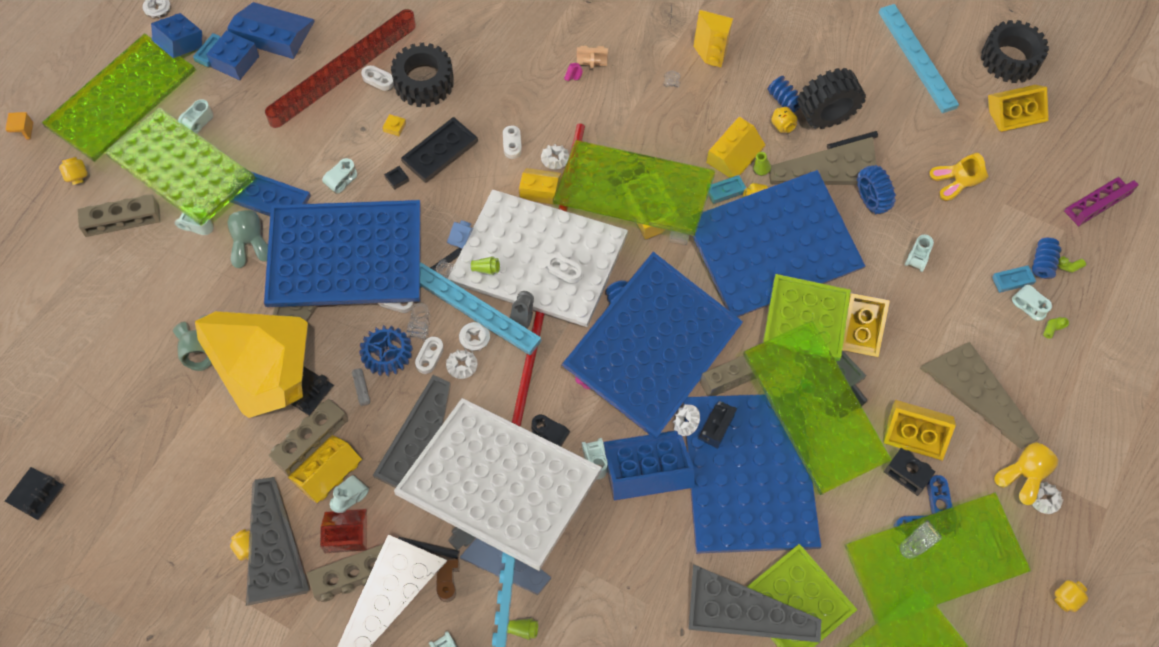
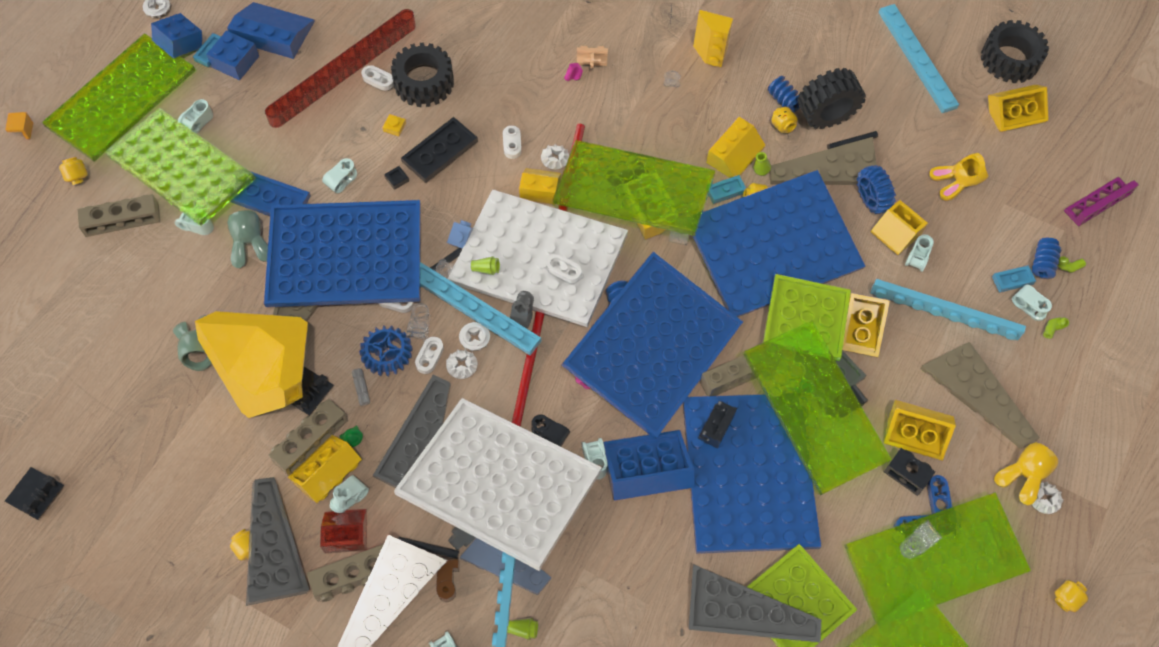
white gear [673,404,700,436] -> none
none -> green plate [339,425,363,447]
none -> medium azure plate [870,279,1026,341]
none -> yellow slope [871,200,928,255]

